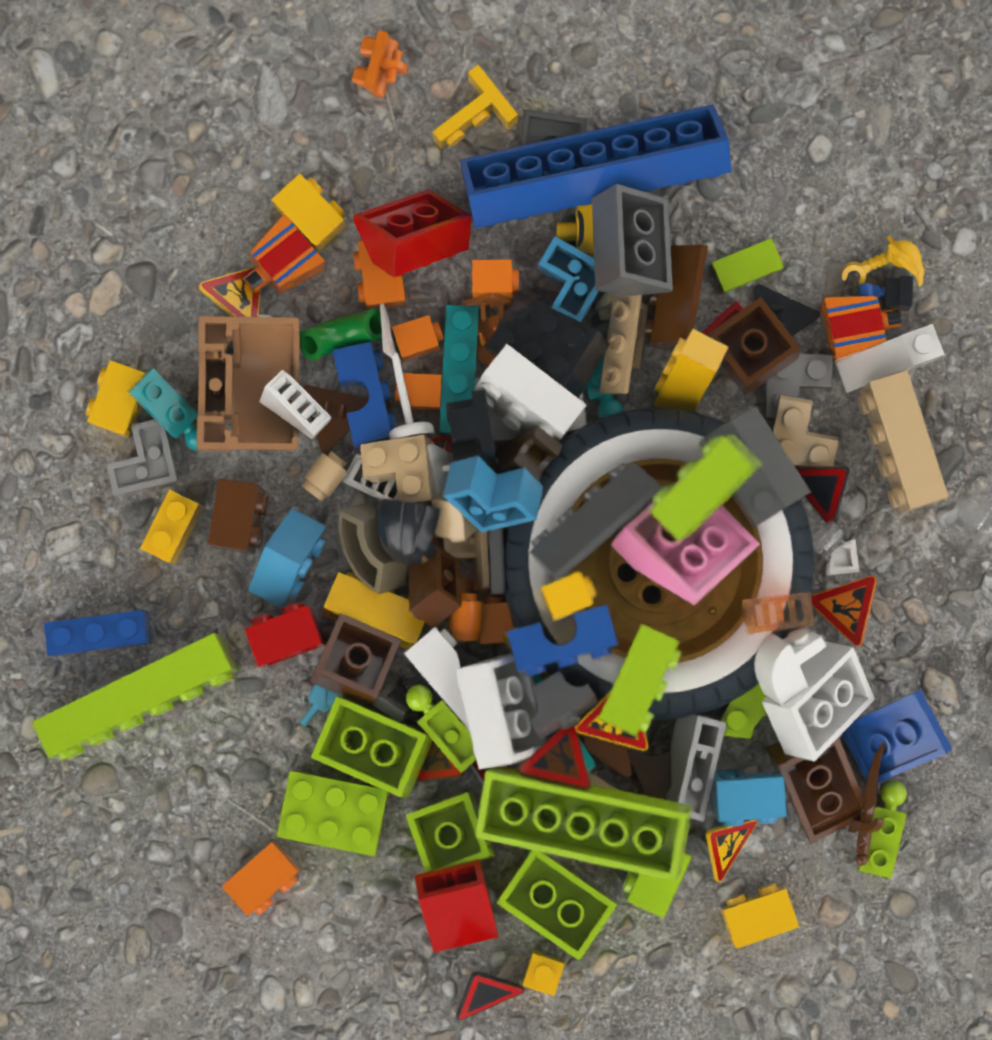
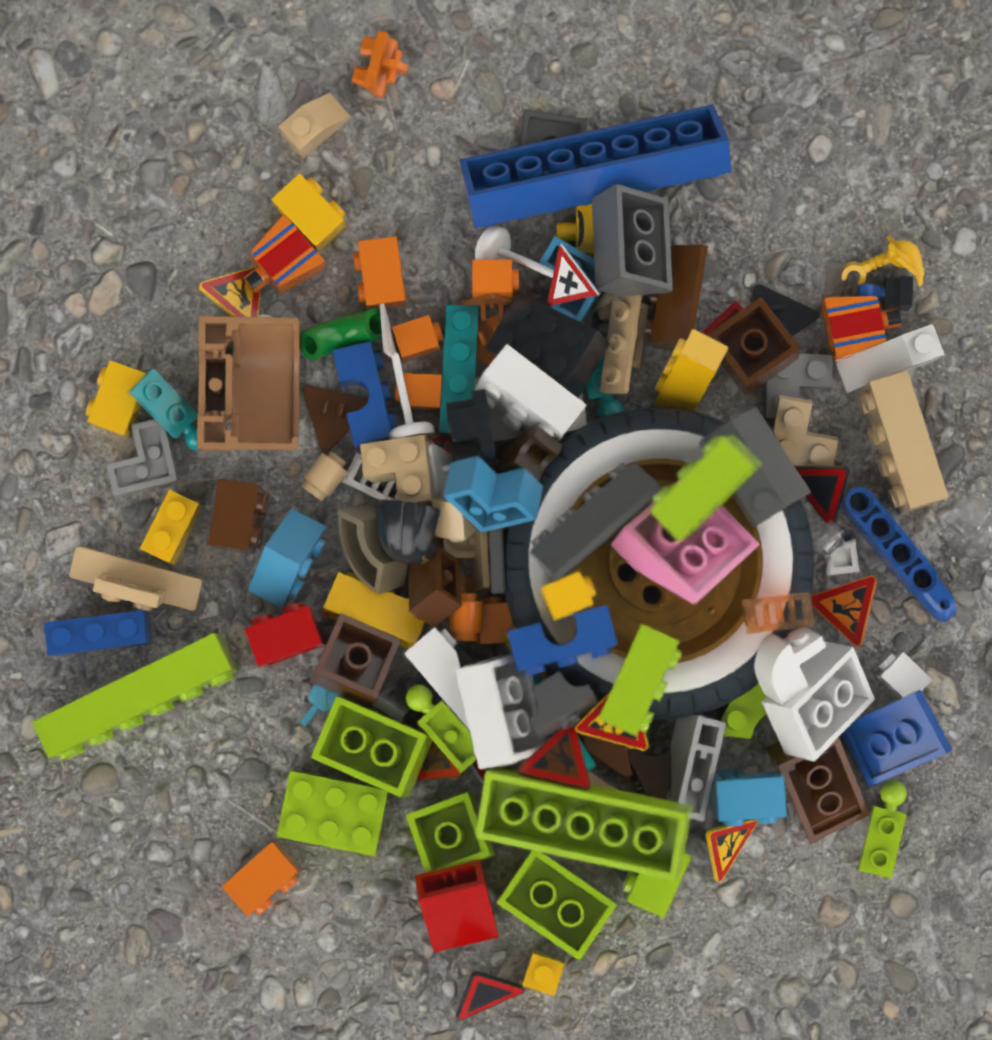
white slope [259,370,332,439] -> none
red slope [353,189,472,277] -> none
yellow bracket [432,65,518,149] -> none
lime tile [711,238,784,294] -> none
yellow brick [720,883,799,949] -> none
reddish brown piece [848,743,885,866] -> none
none -> tan bracket [69,546,203,611]
none -> tan slope [278,93,351,159]
none -> white piece [475,225,600,306]
none -> blue piece [841,487,957,622]
none -> white brick [876,652,932,699]

